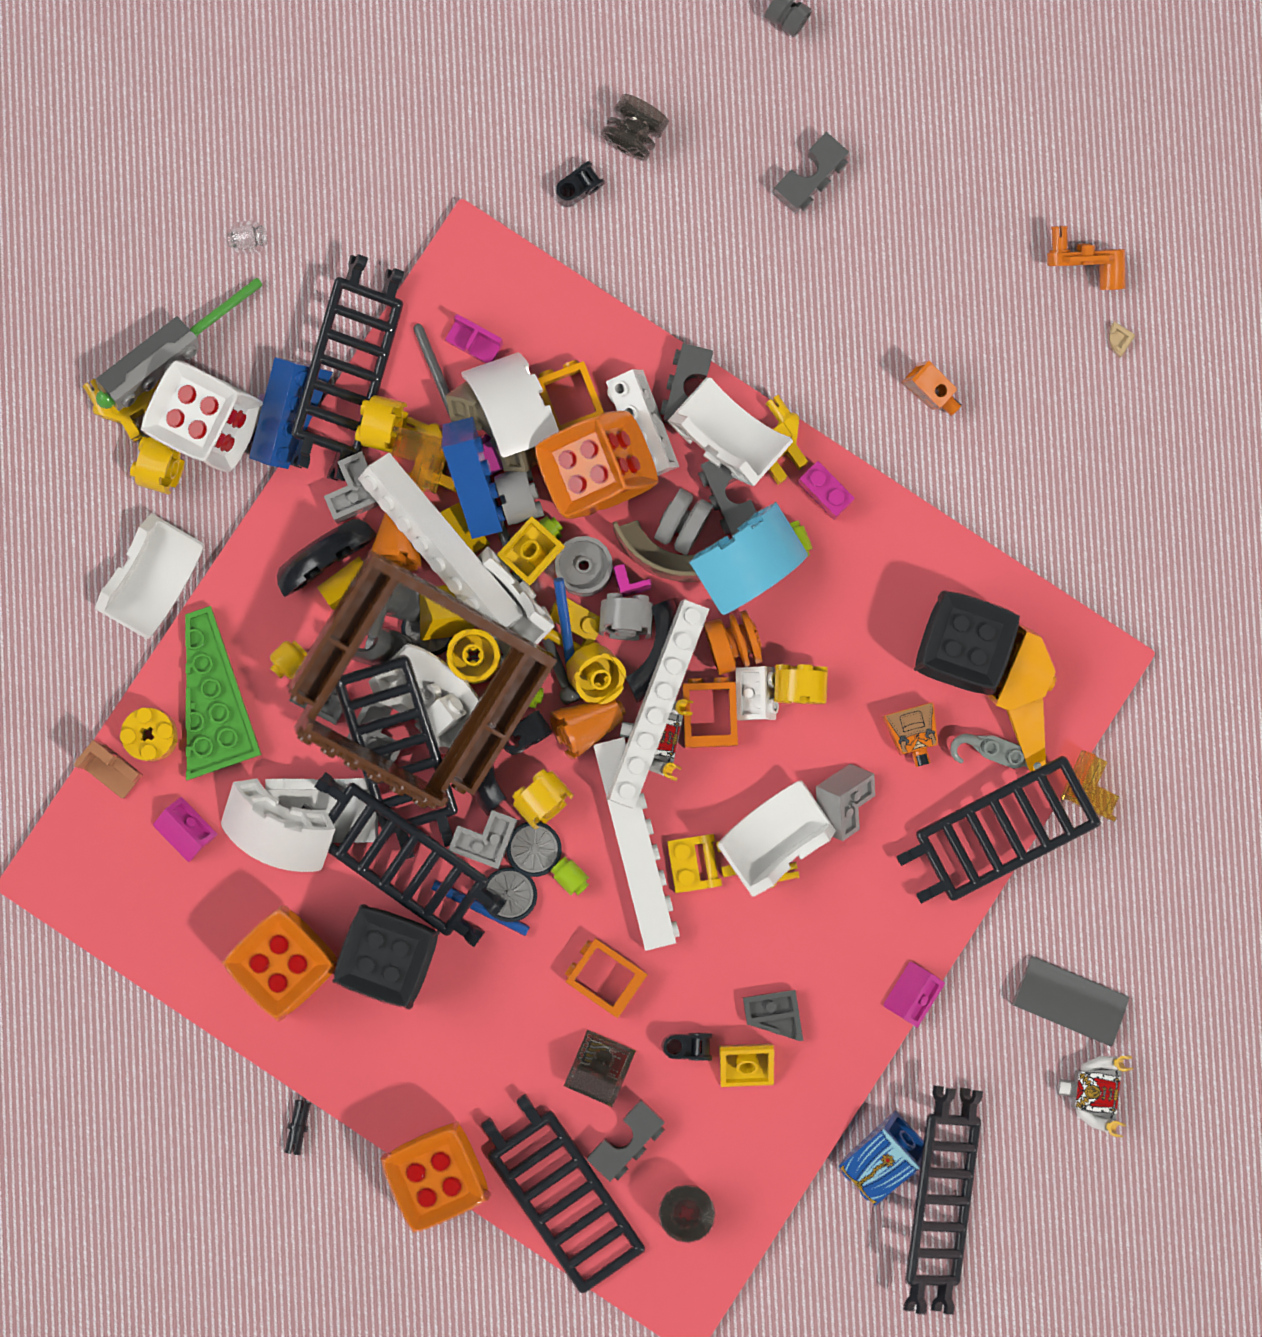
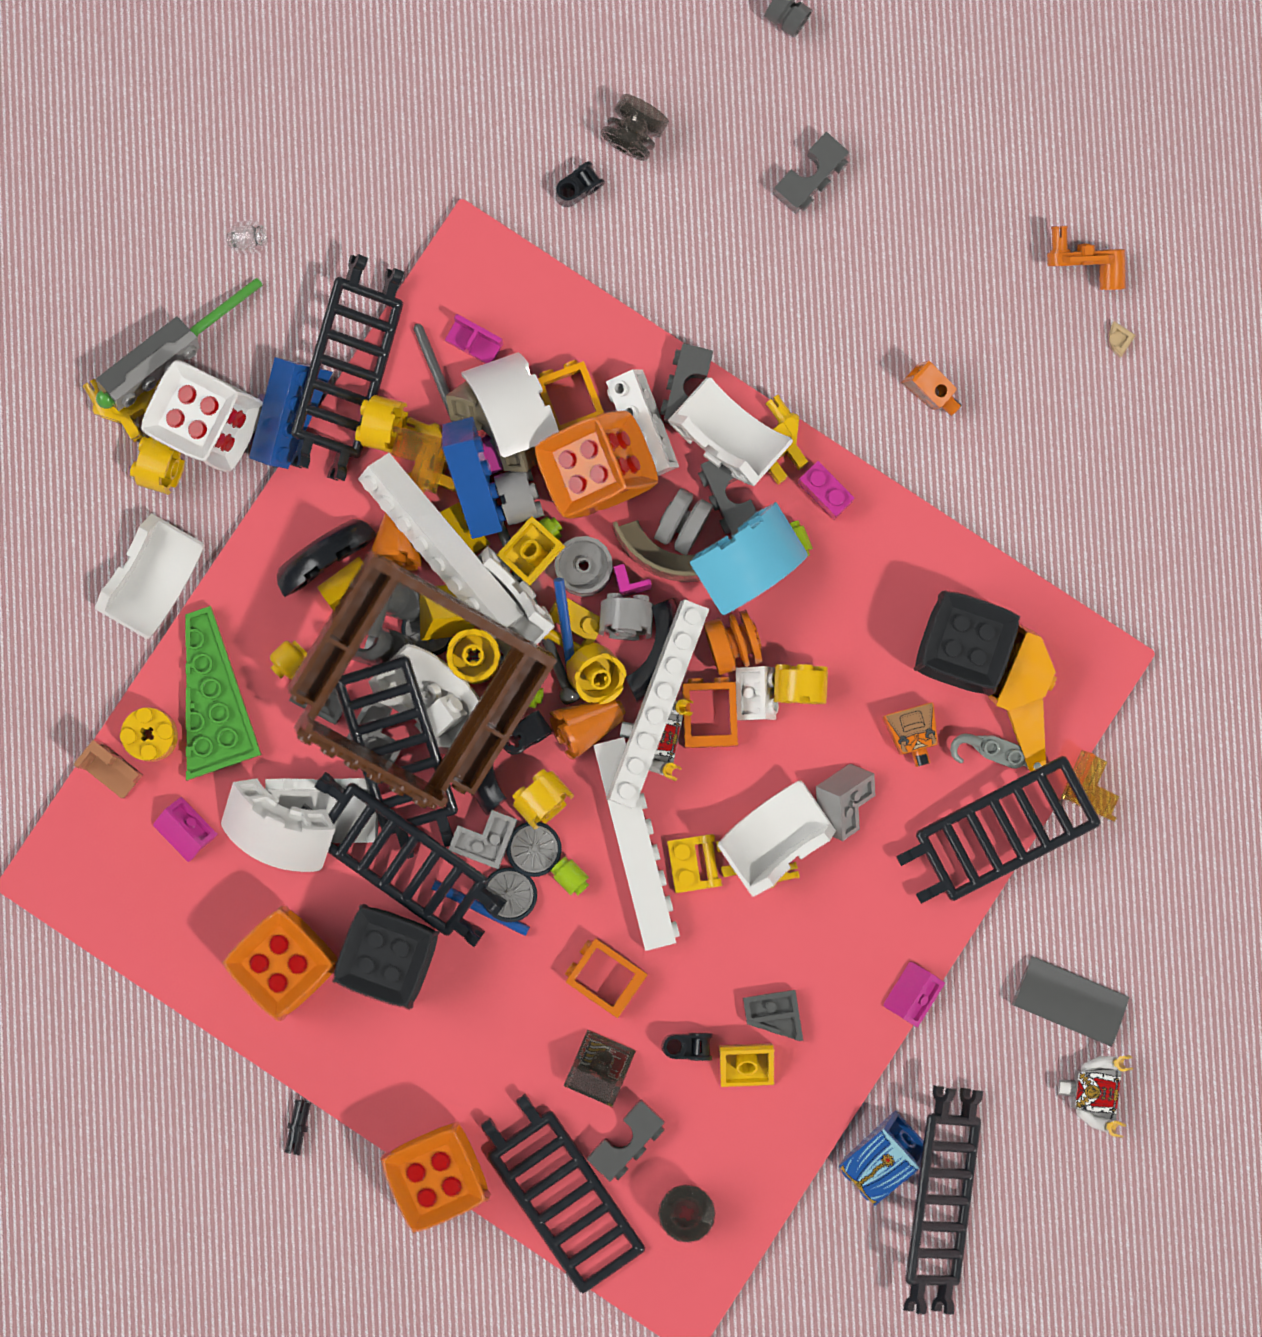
light grey panel [324,451,379,524] -> none

